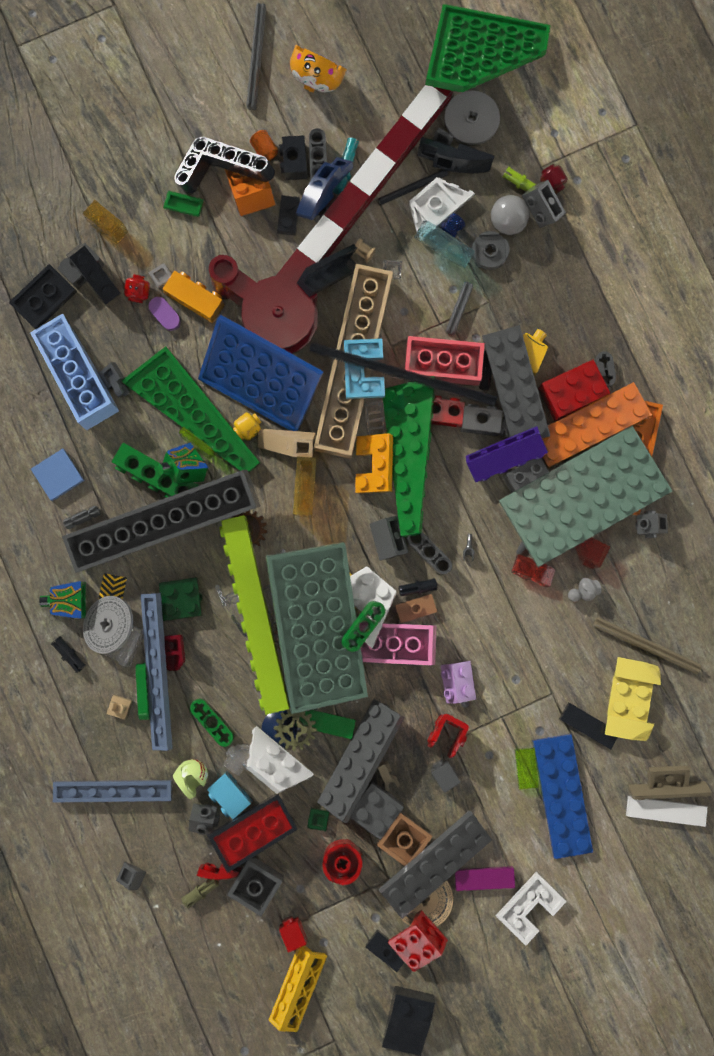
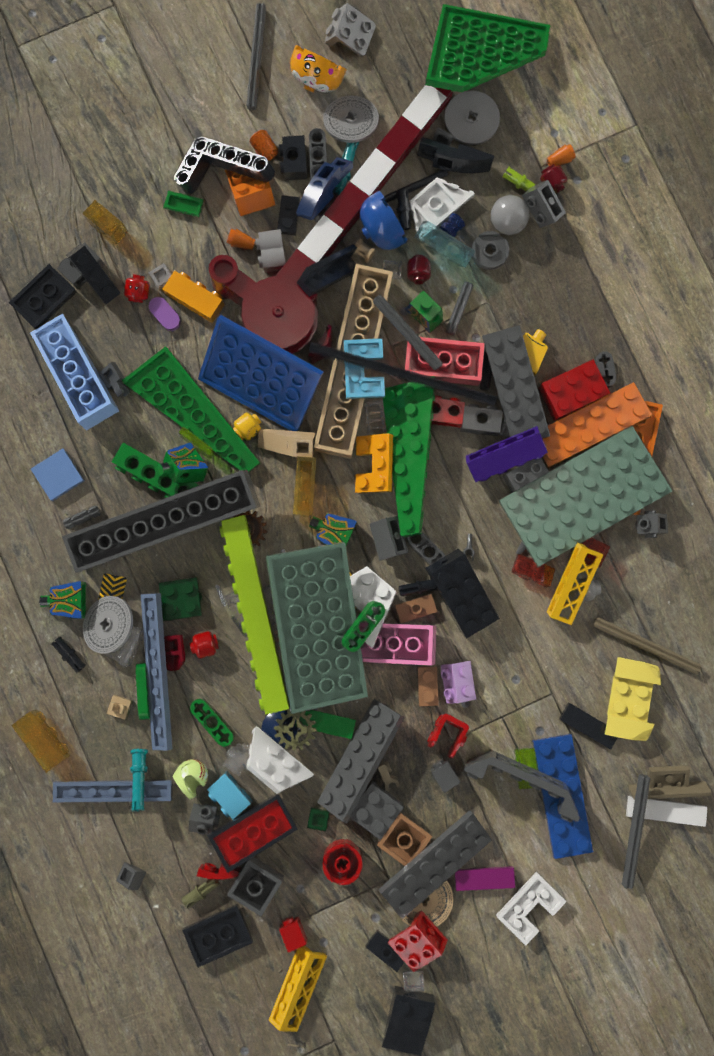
none -> clear yellow brick [11,709,70,773]
none -> teal pin [130,749,148,812]
none -> black plate [182,904,253,968]
none -> red head [189,631,219,659]
none -> orange cone [227,228,256,250]
none -> light grey brick [256,229,286,273]
none -> dark red slope [308,324,332,364]
none -> torso [309,513,357,546]
none -> light grey piece [323,96,379,143]
none -> light grey bracket [324,3,376,56]
none -> blue cylinder [360,191,408,250]
none -> dark grey axle [373,295,443,371]
none -> black pin [396,190,411,230]
none -> clear slope [403,971,424,992]
none -> green torso [405,291,443,333]
none -> dark red head [407,255,431,285]
none -> medium nougat plate [417,666,439,706]
none -> black brick [425,549,500,639]
none -> dark grey slope [464,751,580,822]
none -> orange cone [546,144,576,166]
none -> yellow fence [546,542,603,625]
none -> dark grey axle [622,774,650,889]

